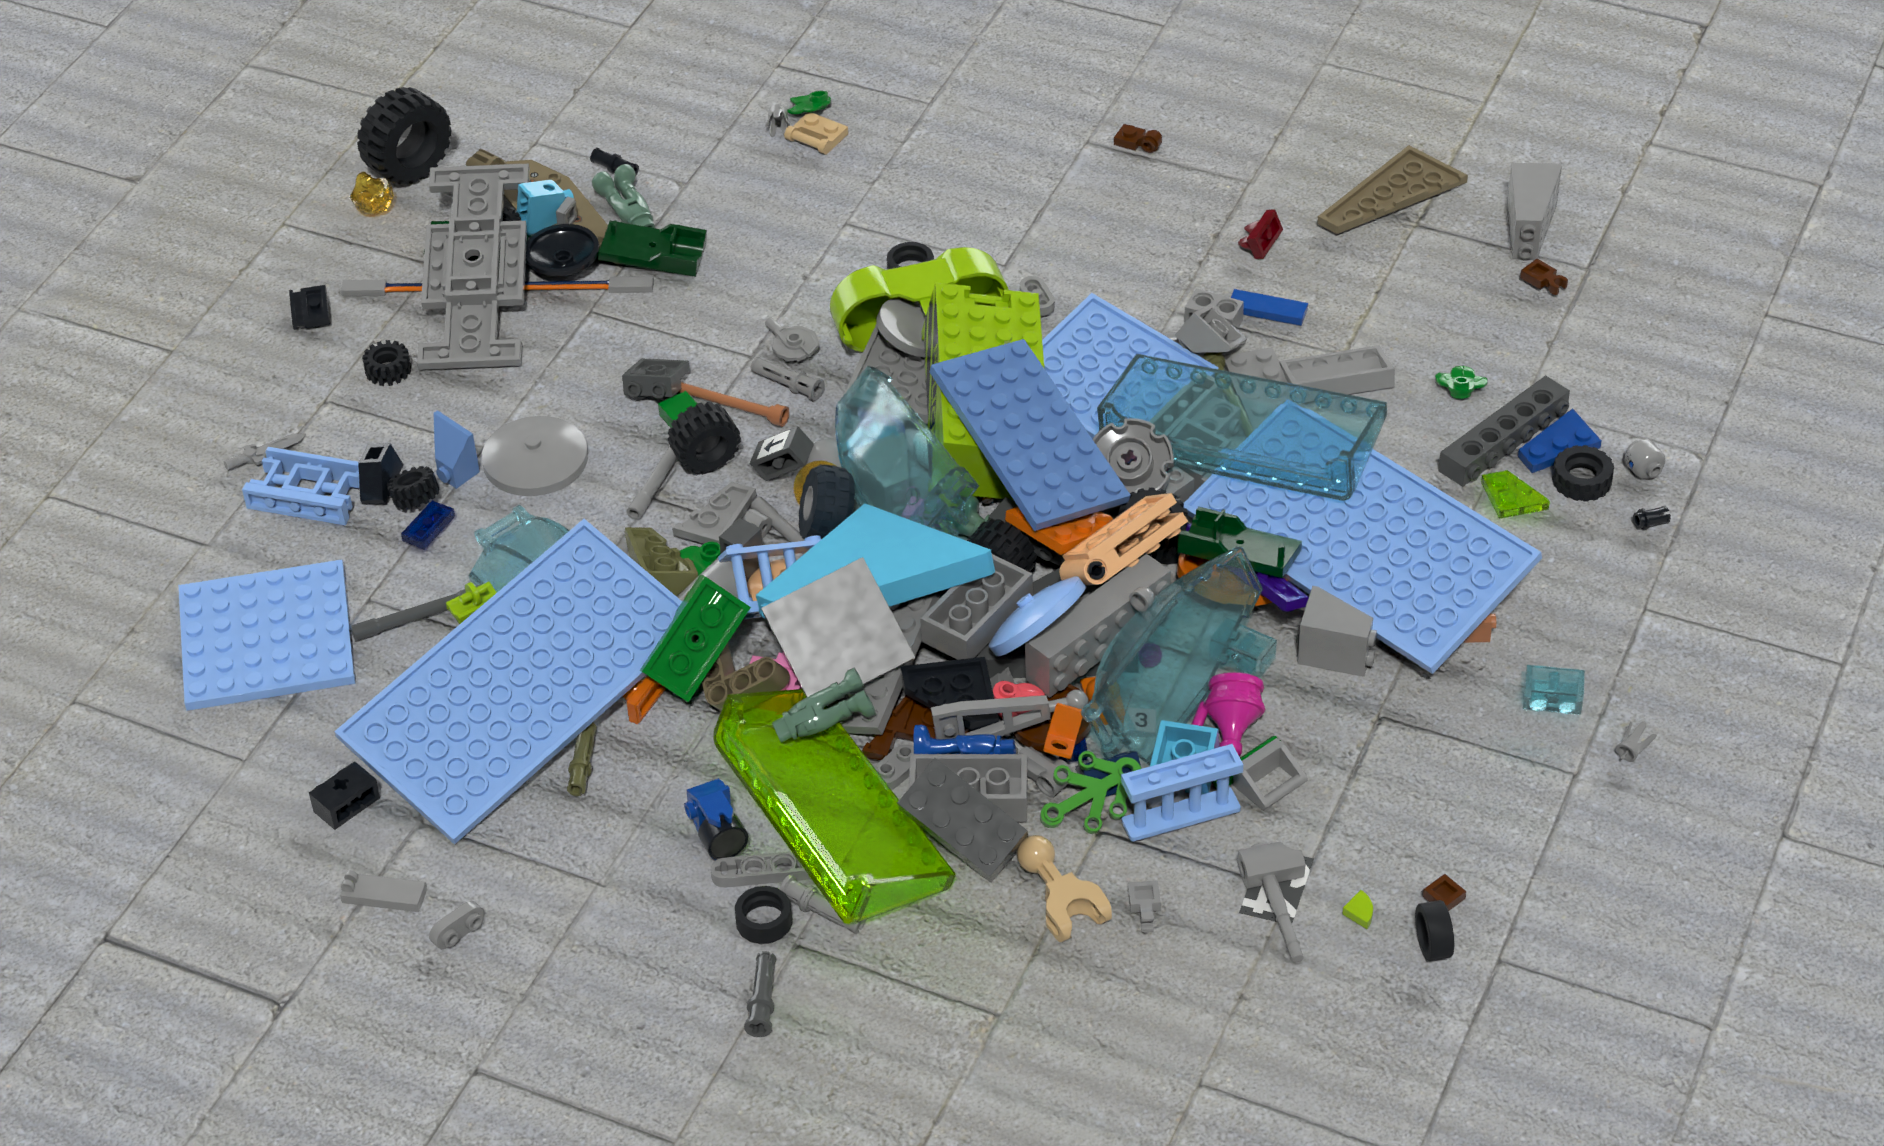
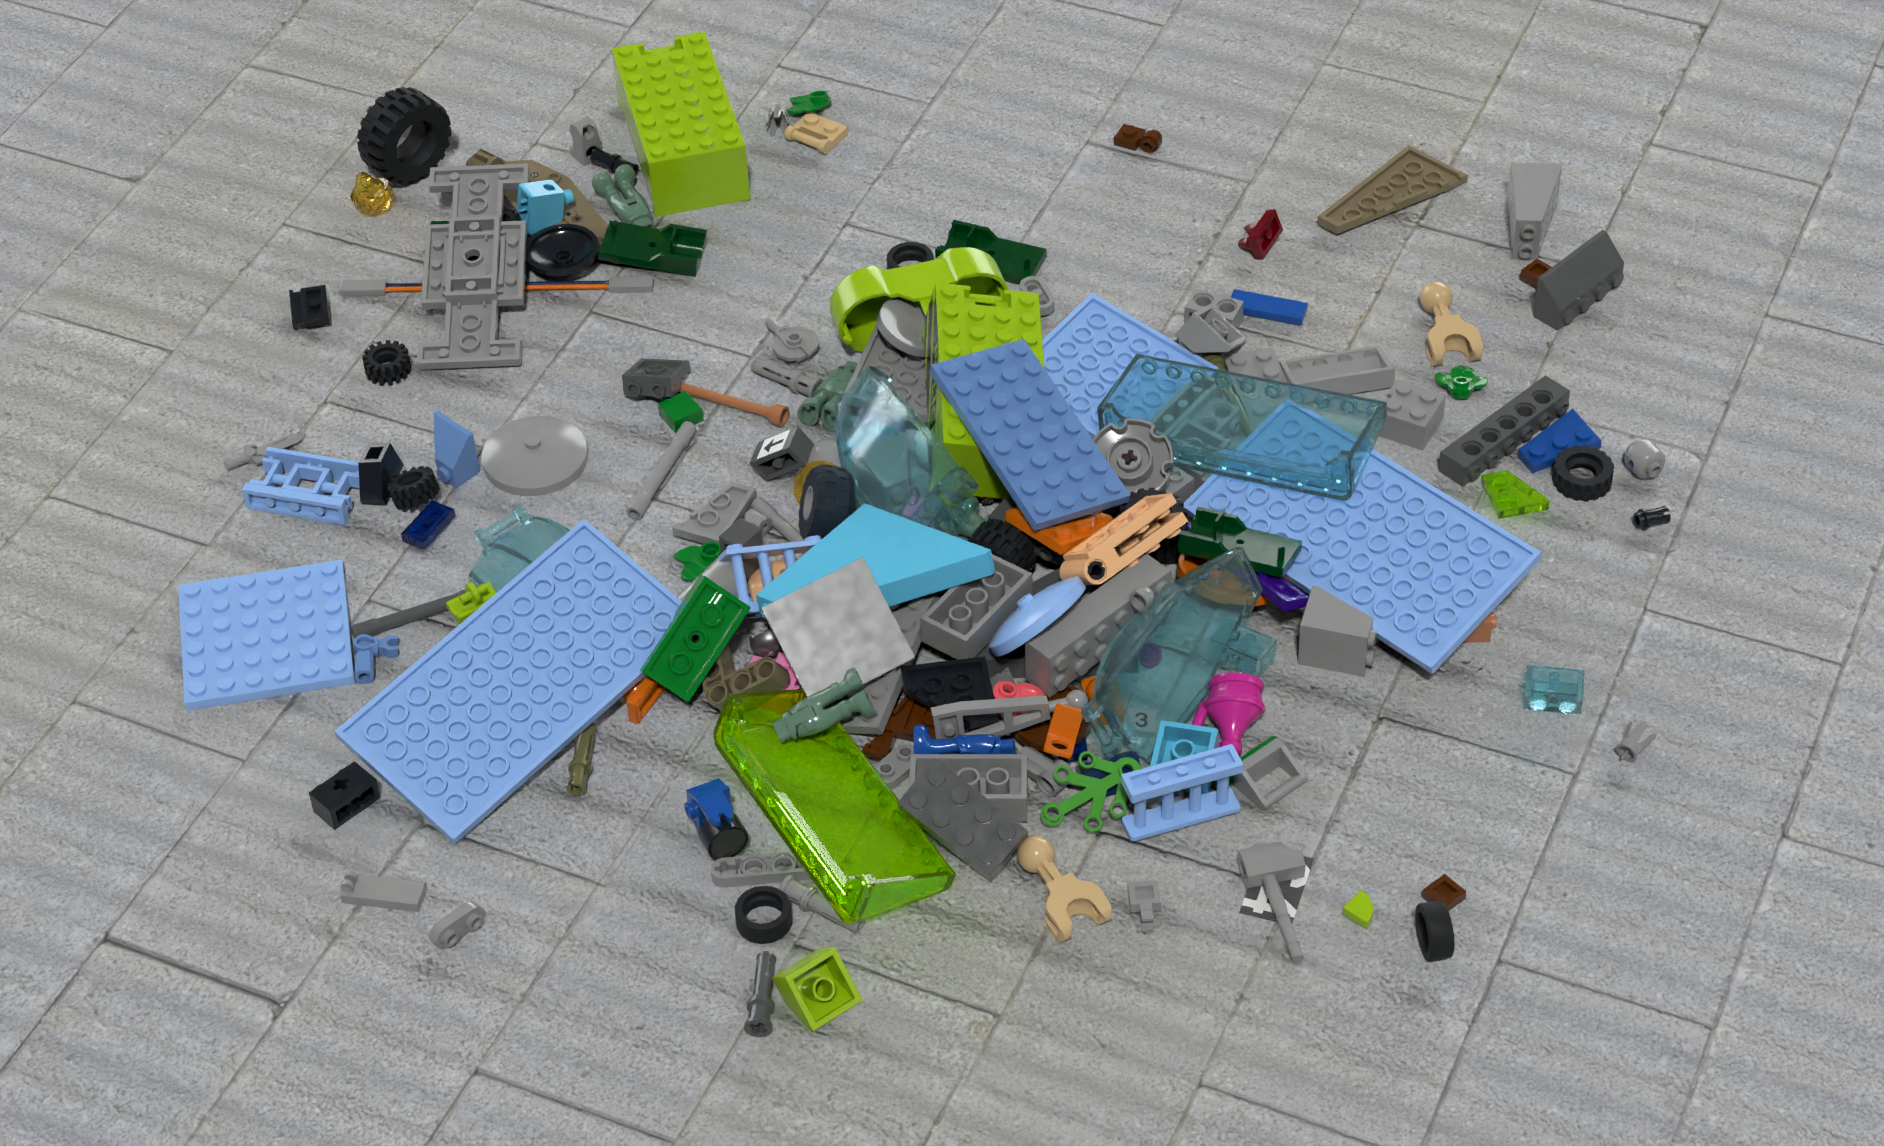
light grey tile [556,196,577,225] -> none
olive wedge [624,527,698,596] -> none
black tyre [668,402,741,474] -> none
none -> medium blue bar [353,634,398,684]
none -> light grey leg [570,117,601,166]
none -> lime piece [612,32,750,217]
none -> flat silver hair [749,629,783,658]
none -> lime slope [772,947,863,1031]
none -> sand green piece [798,361,858,433]
none -> dark green piece [935,220,1047,285]
none -> light grey piece [1374,380,1446,451]
none -> tan piece [1420,281,1483,366]
none -> dark grey slope [1533,230,1624,331]

